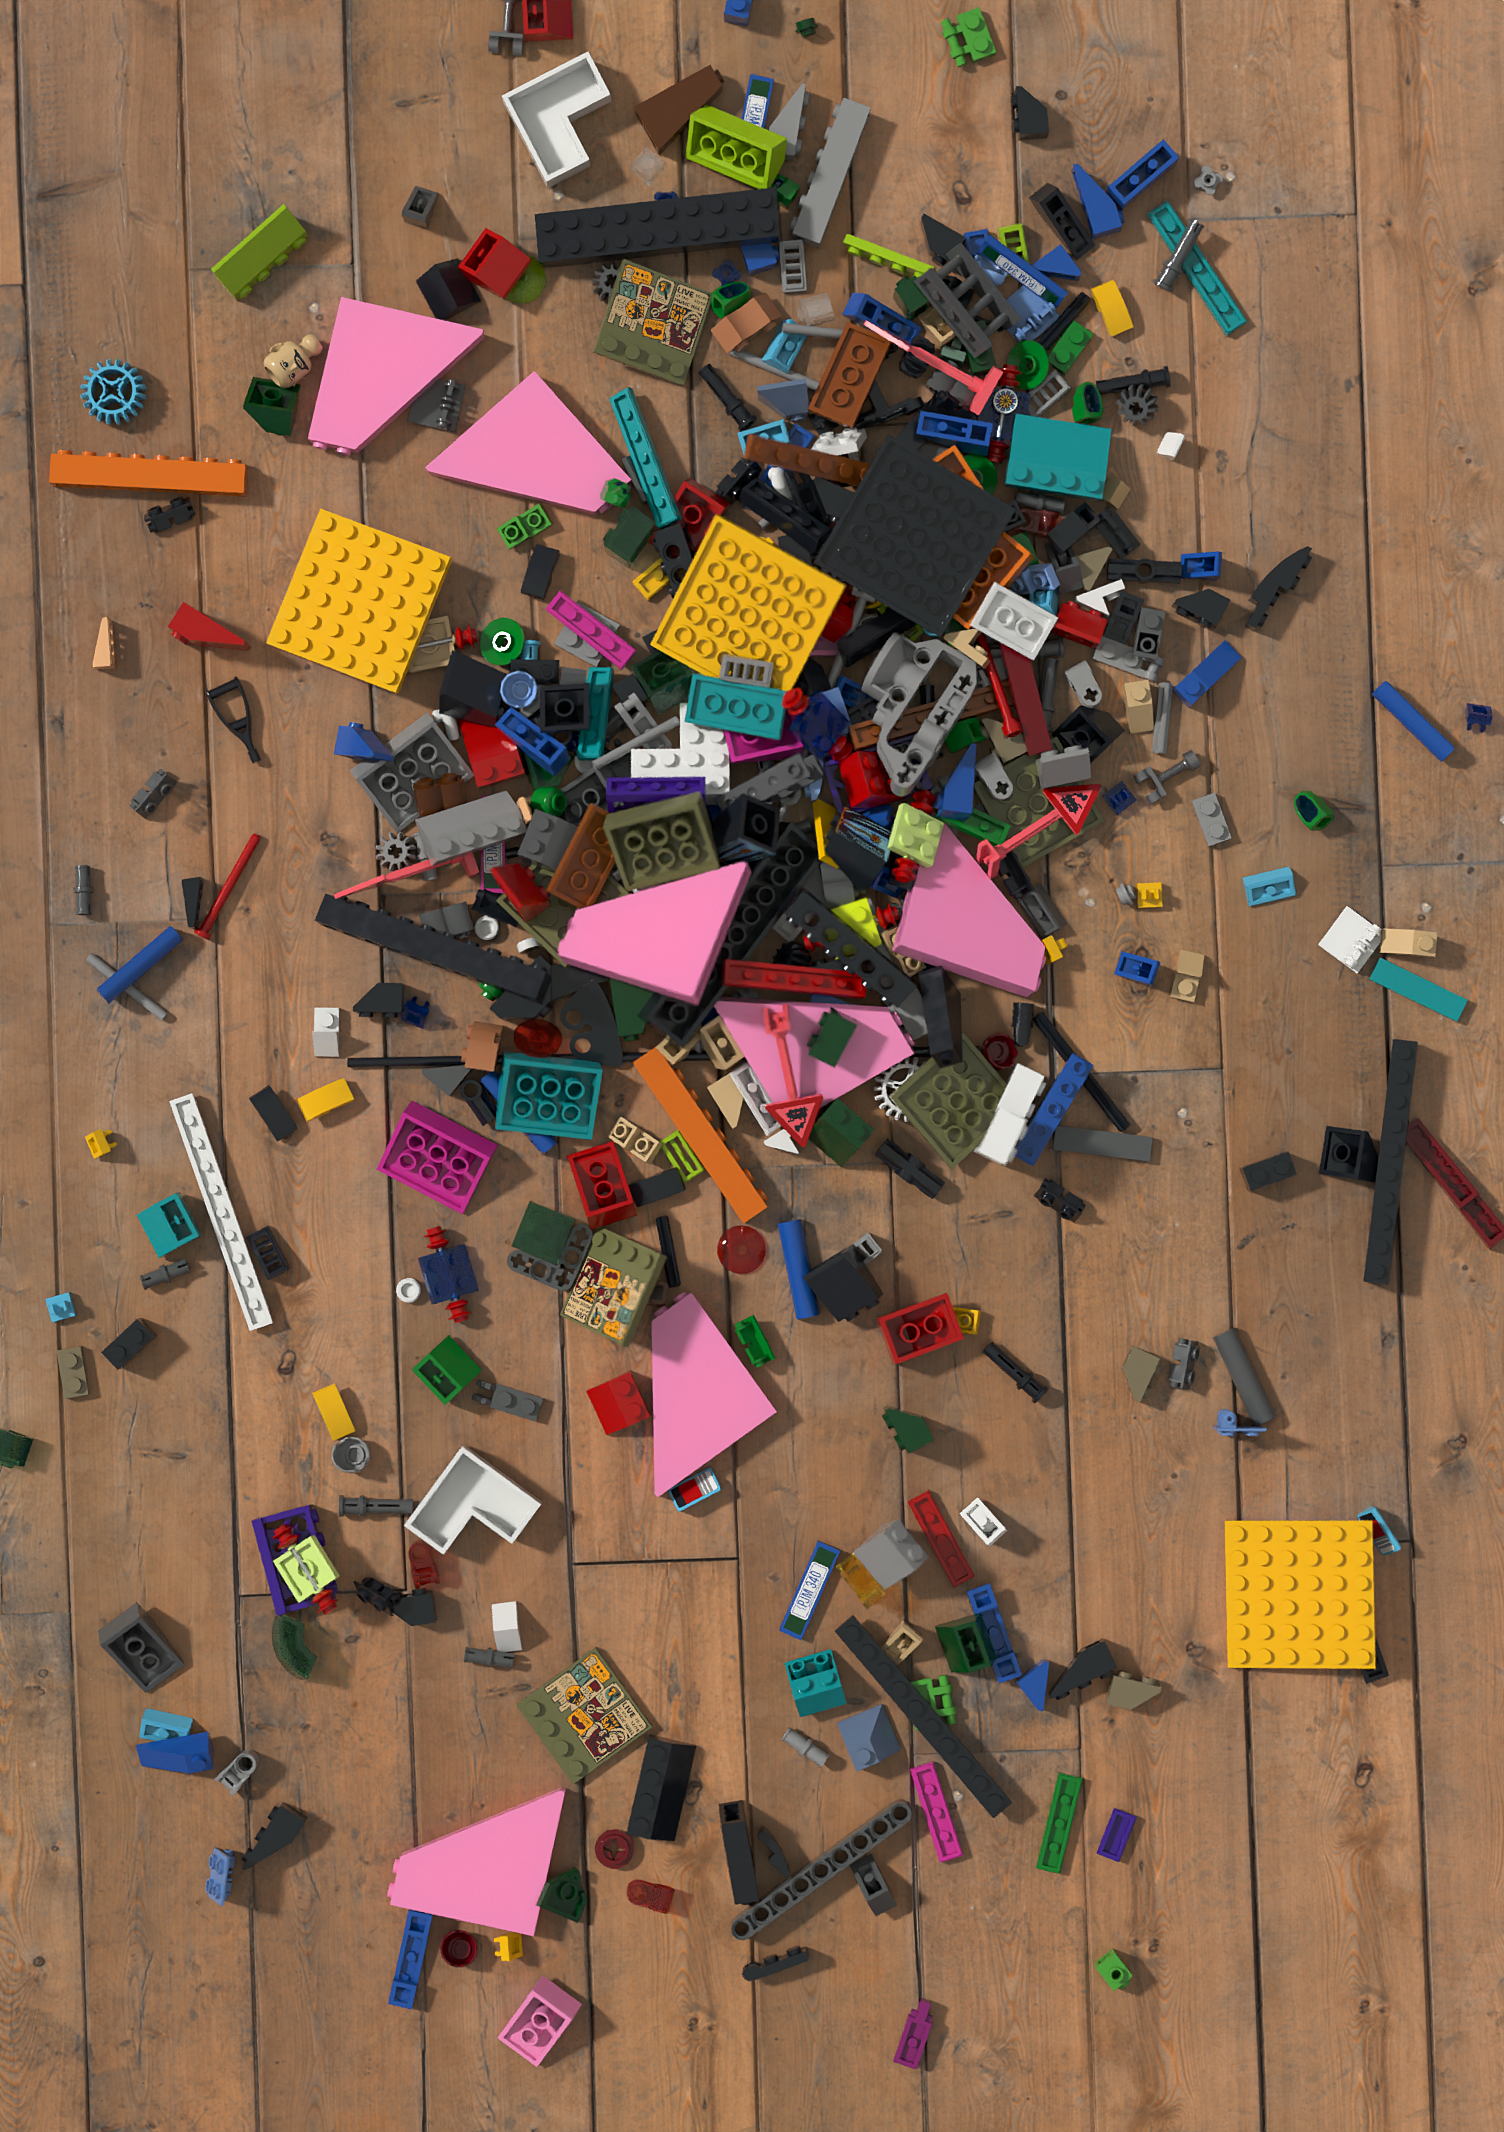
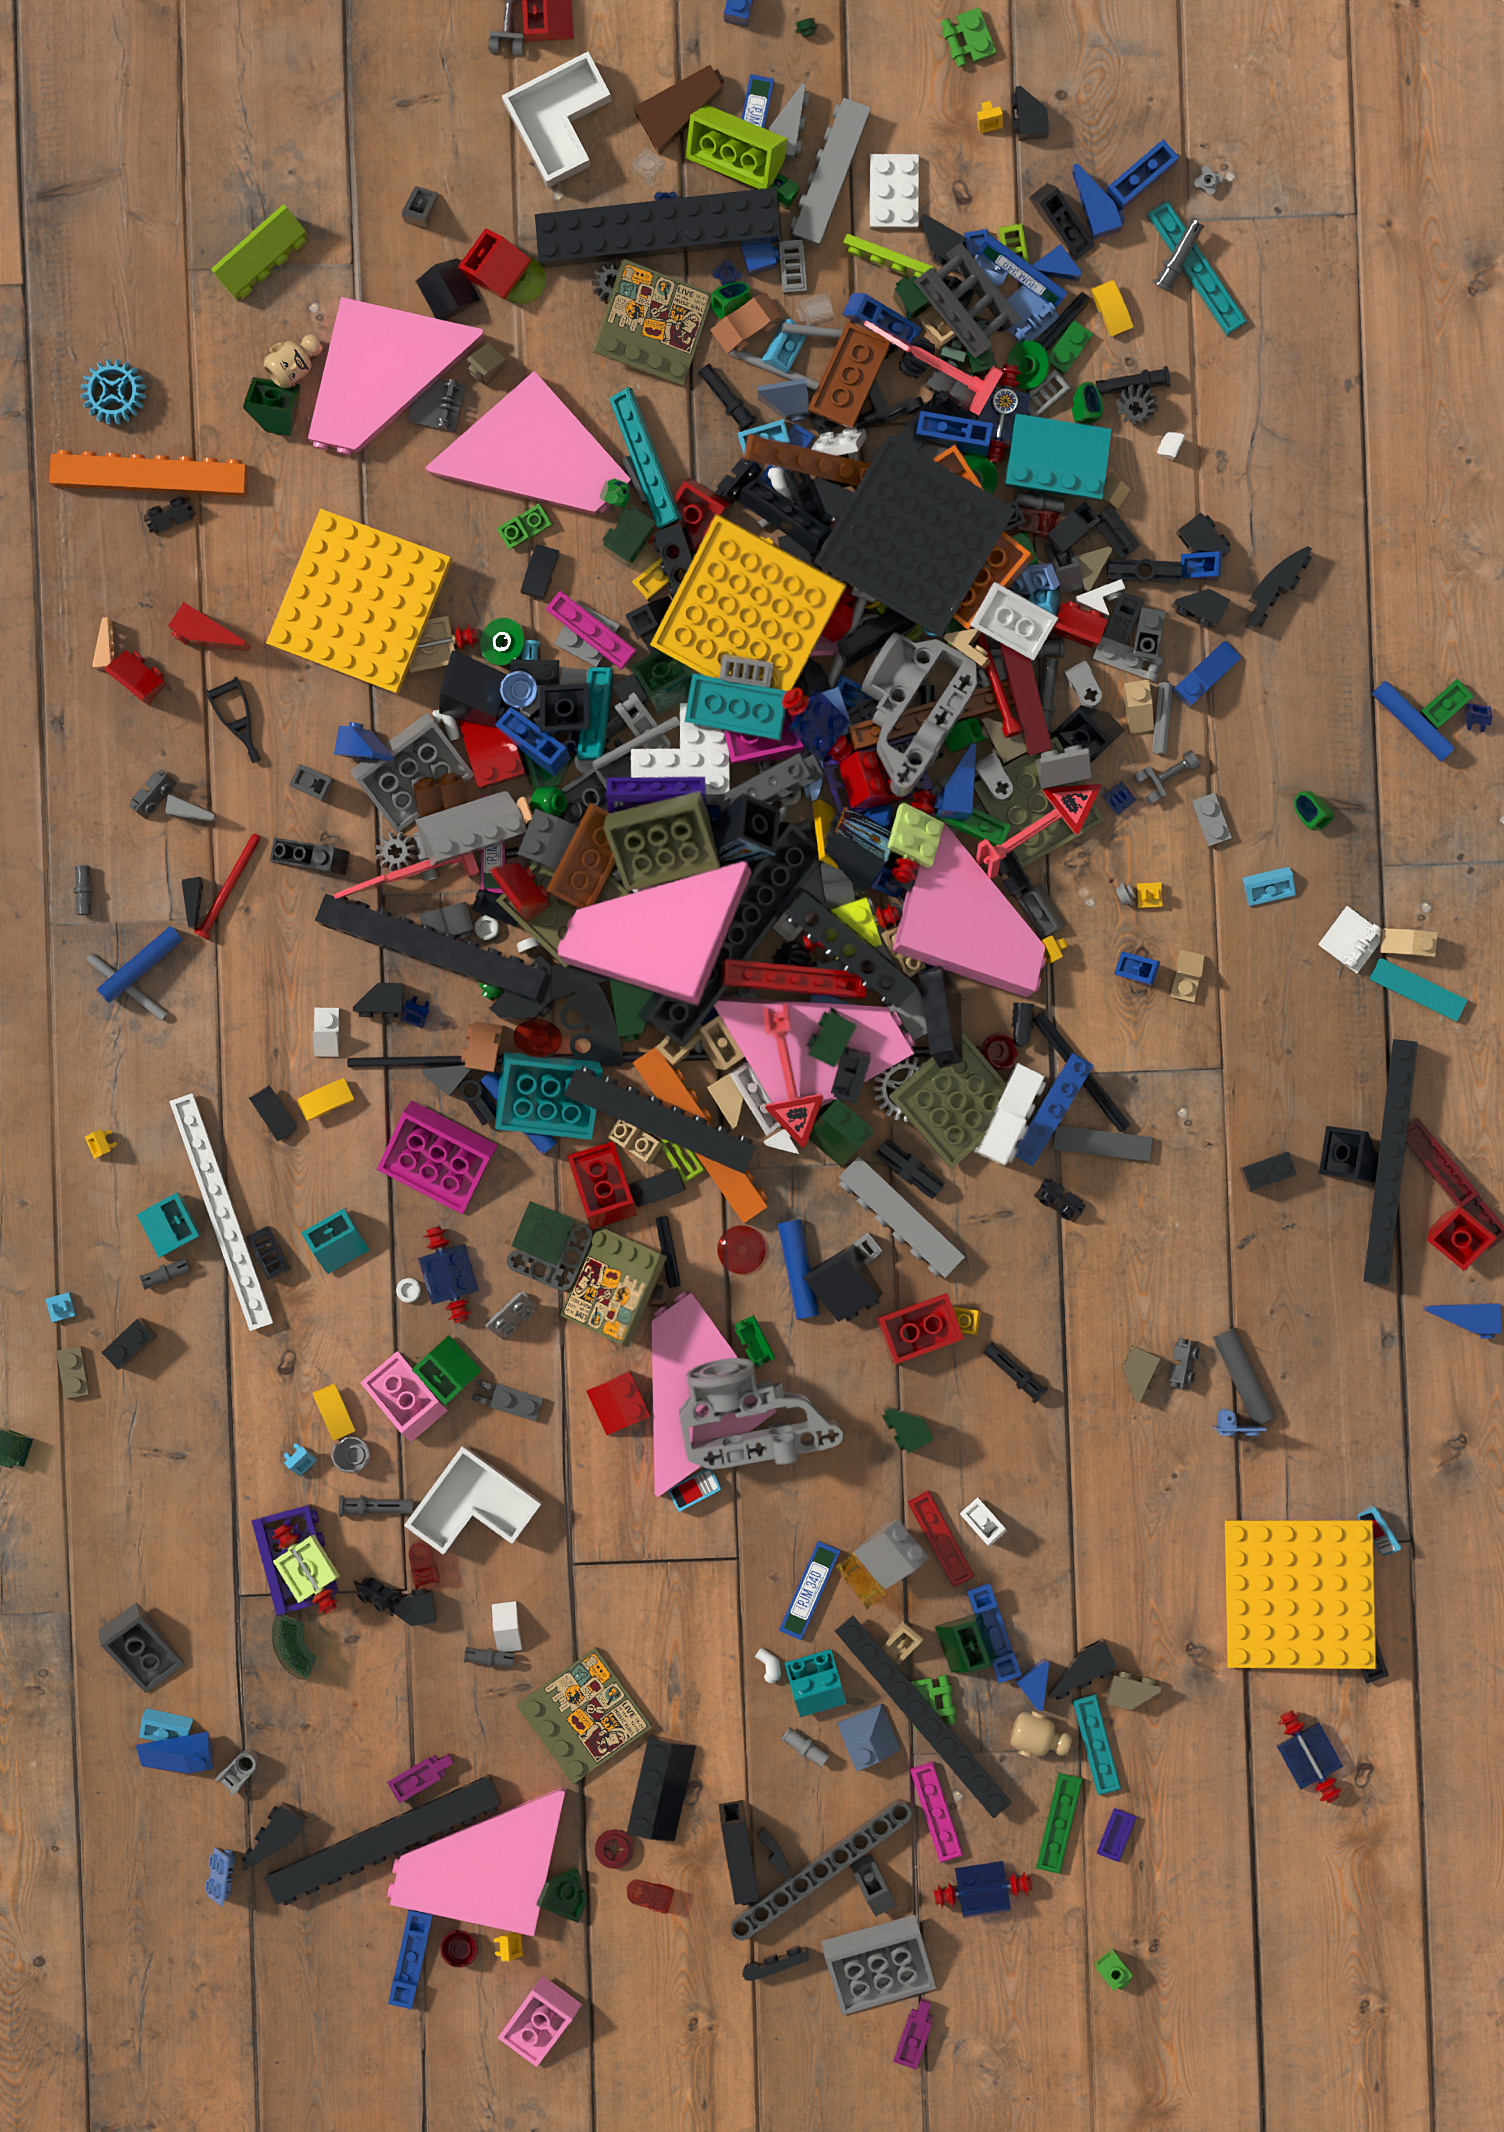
none -> red slope [104,650,167,706]
none -> light grey slope [165,794,217,823]
none -> black brick [265,1774,502,1906]
none -> black slope [270,838,350,876]
none -> medium azure tile [284,1444,318,1477]
none -> dark grey slope [289,764,334,802]
none -> teal slope [301,1208,370,1274]
none -> bright pink slope [360,1351,448,1442]
none -> magenta hinge [387,1753,455,1803]
none -> dark tan slope [466,343,507,385]
none -> light grey hinge [485,1291,537,1339]
none -> black brick [564,1066,756,1174]
none -> black slope [625,596,672,640]
none -> light grey piece [679,1358,843,1469]
none -> white arm [755,1647,781,1684]
none -> light grey slope [821,1915,936,2015]
none -> black hinge [831,1046,871,1104]
none -> light grey brick [838,1156,965,1278]
none -> white plate [870,154,919,229]
none -> clear blue plate [934,1861,1033,1918]
none -> yellow tile [977,101,1003,134]
none -> tan piece [1010,1711,1072,1758]
none -> teal tile [1072,1694,1121,1795]
none -> black slope [1176,513,1231,557]
none -> clear blue plate [1276,1710,1343,1803]
none -> green plate [1420,679,1474,730]
none -> blue slope [1423,1303,1502,1338]
none -> red slope [1427,1205,1497,1271]

